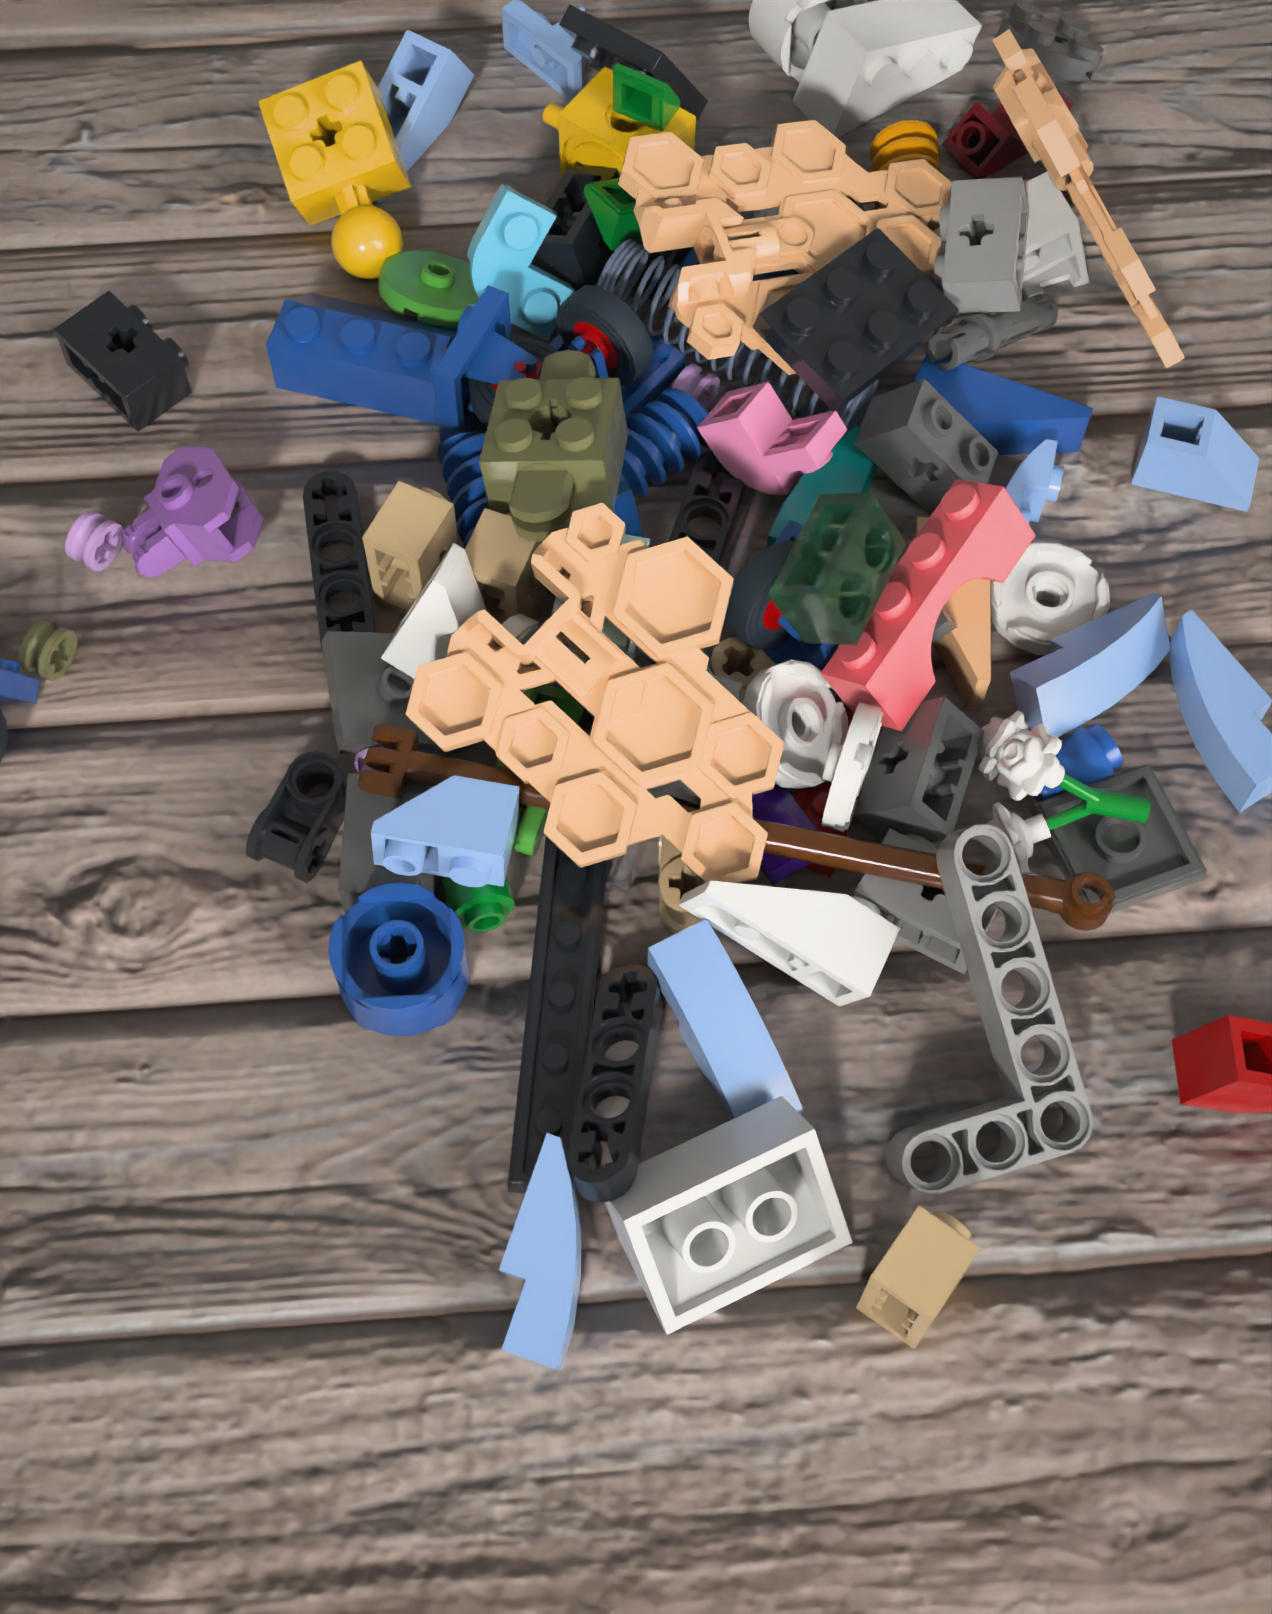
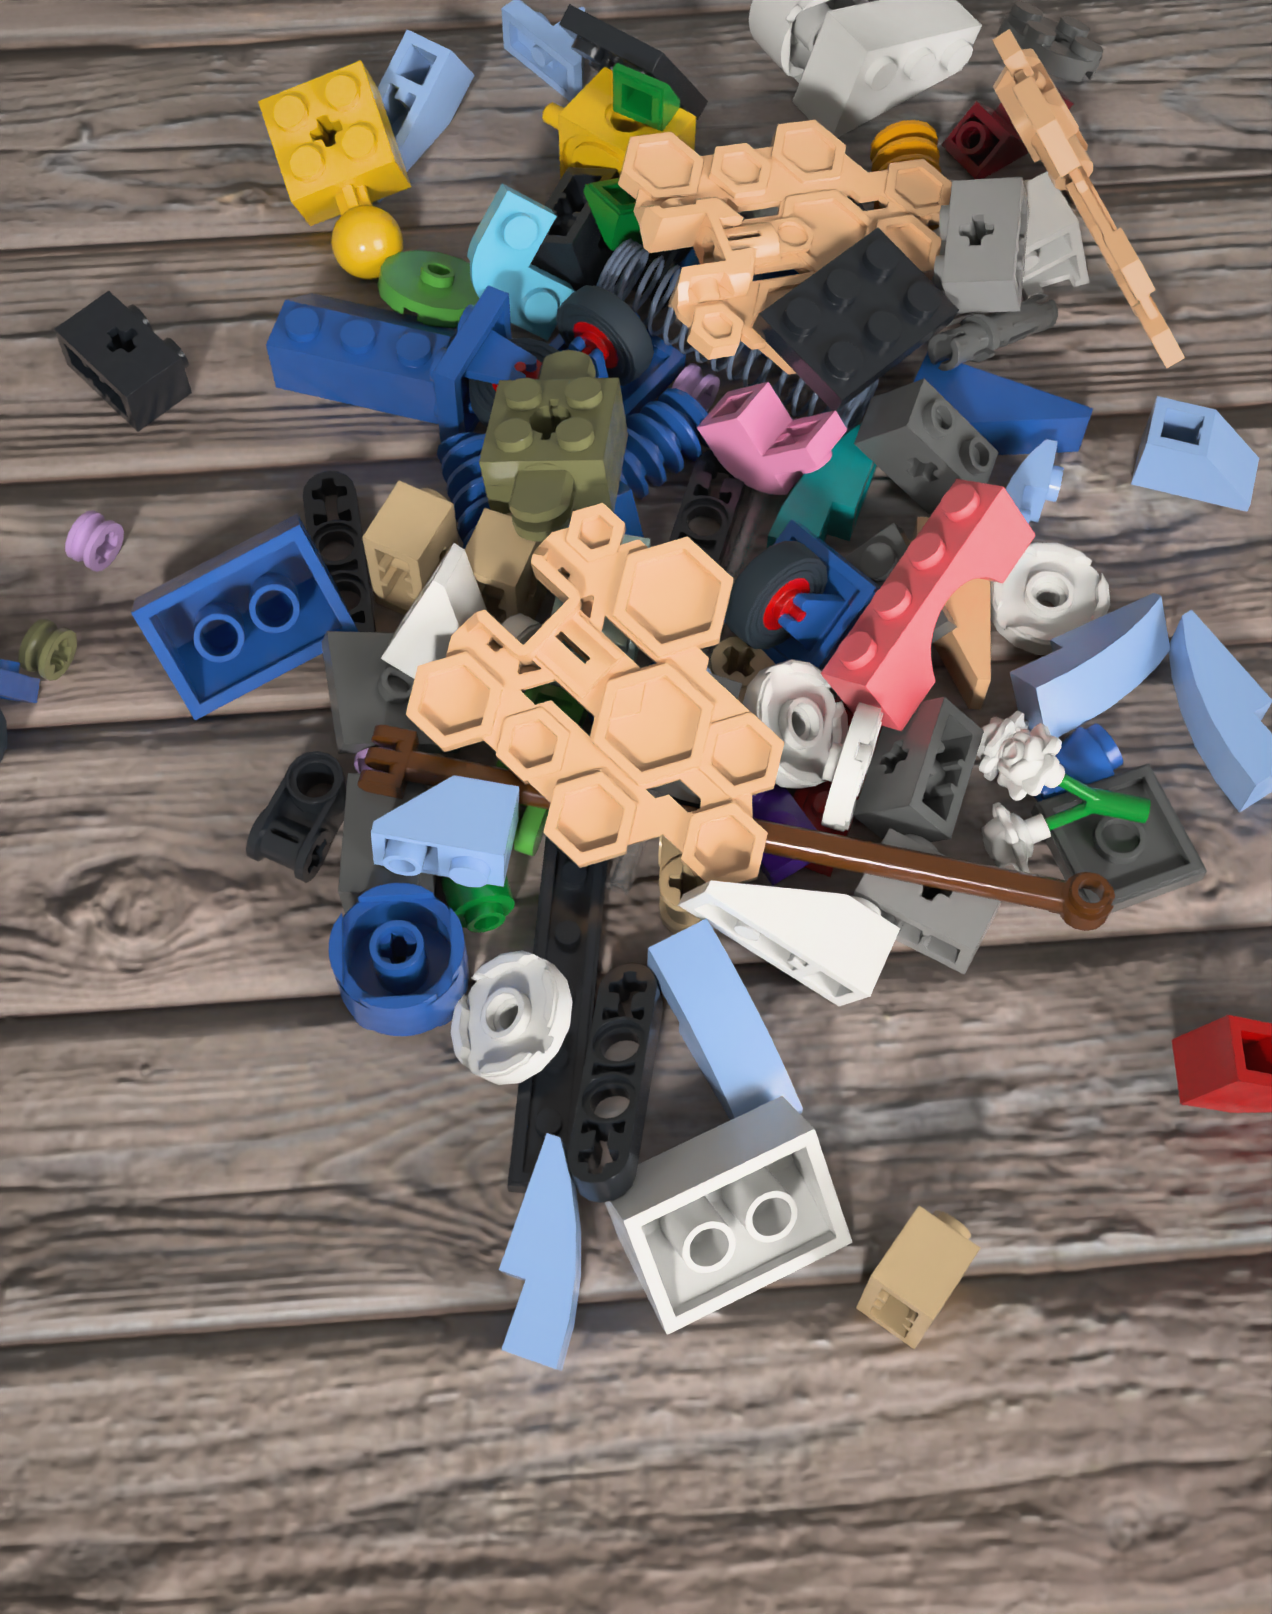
medium lavender hinge [120,446,263,579] -> none
clear green brick [768,493,906,645] -> none
light grey beam [886,824,1093,1194] -> none
none -> blue slope [131,513,359,720]
none -> white plate [450,950,573,1085]

